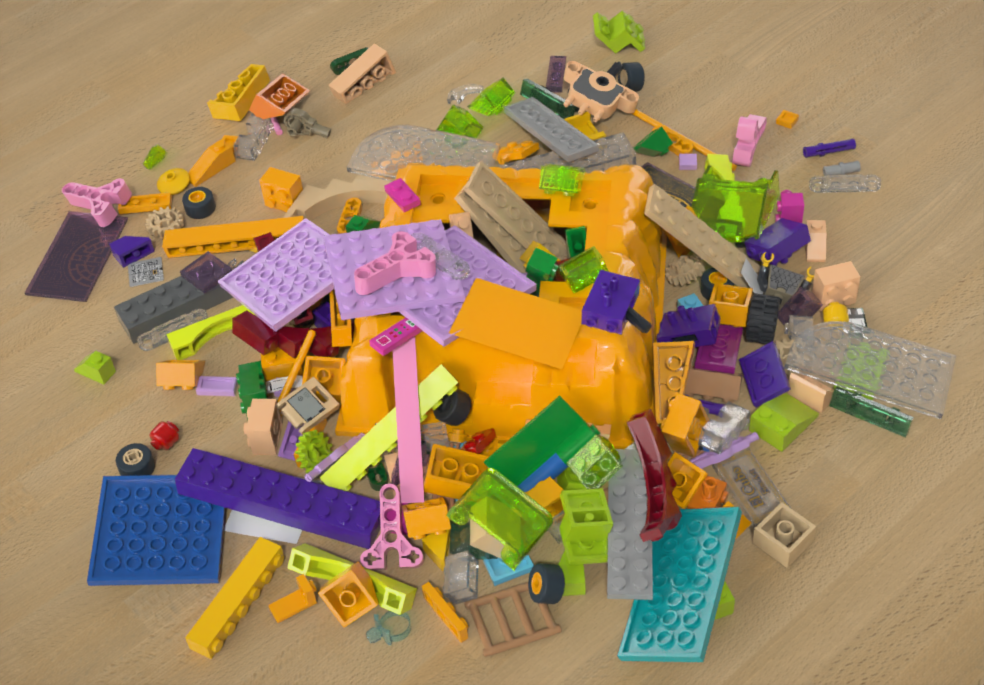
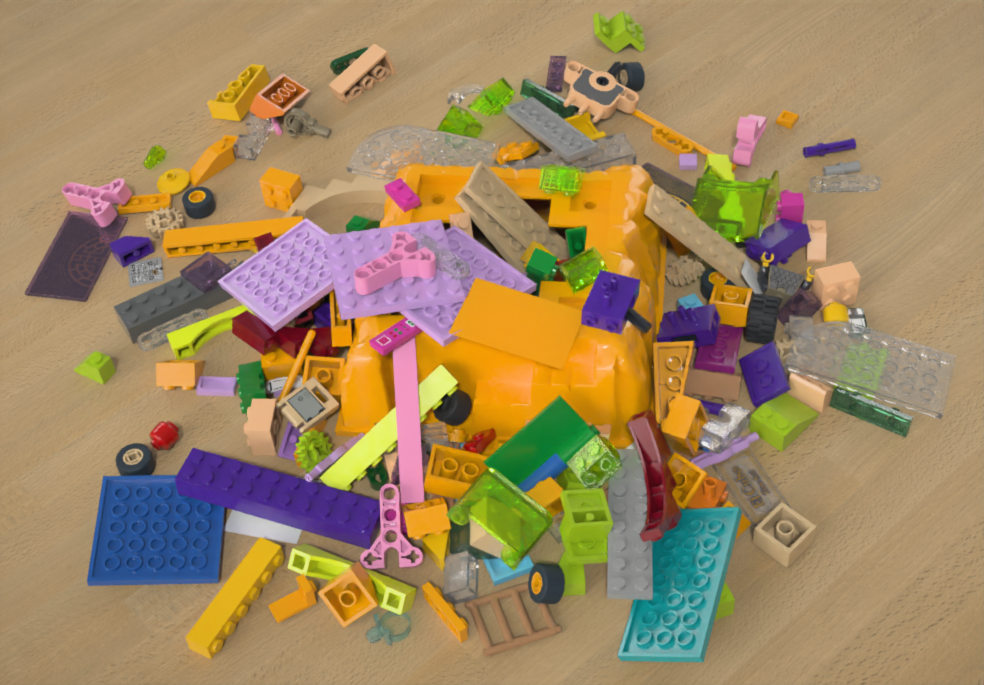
light orange beam [337,198,362,234] -> none
green slope [631,126,673,157] -> none

